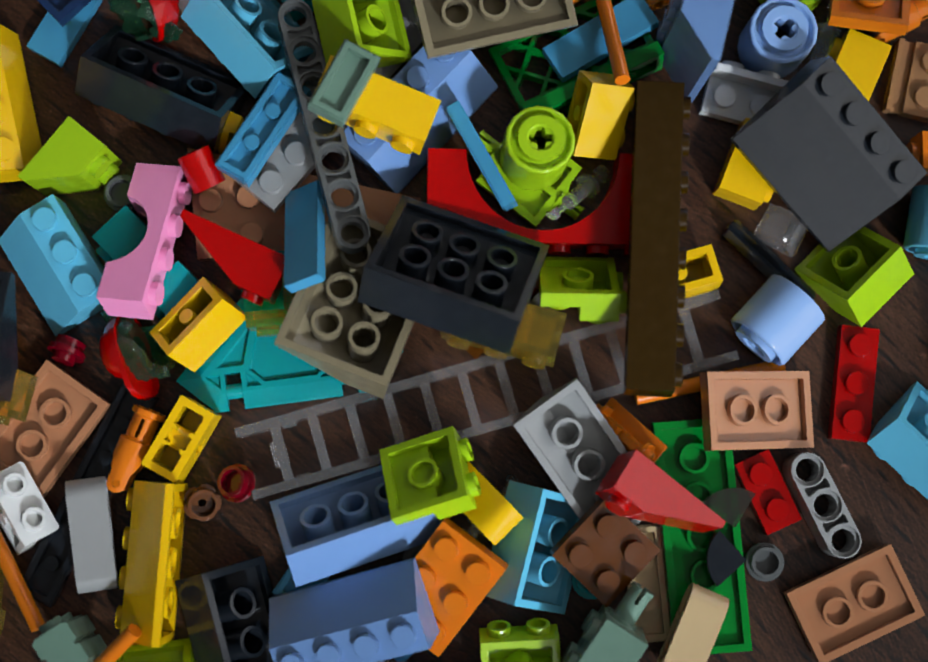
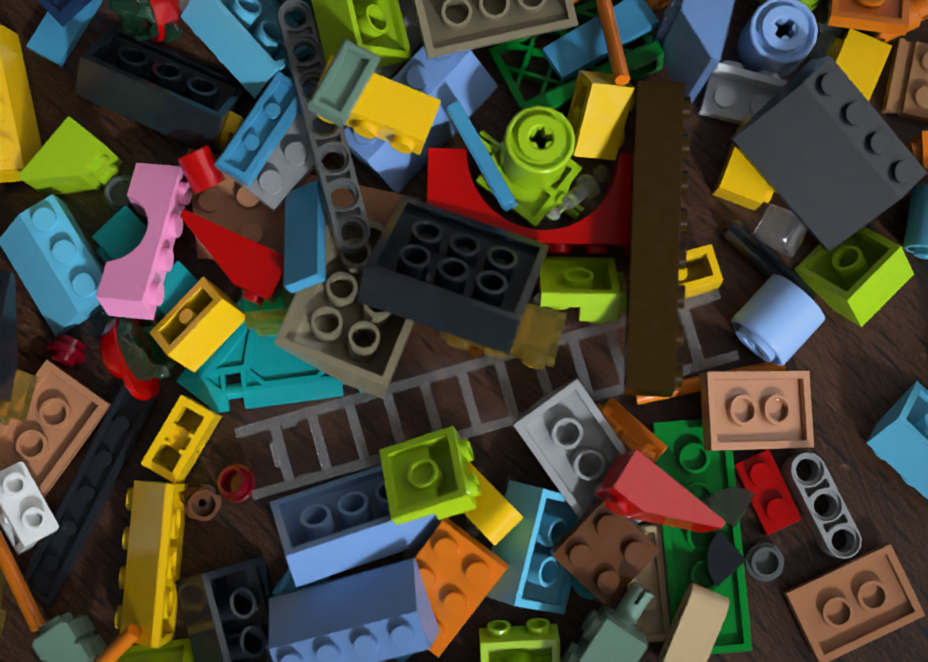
light grey beam [65,476,119,594] -> none
orange piece [106,404,166,493] -> none
red plate [828,325,880,443] -> none

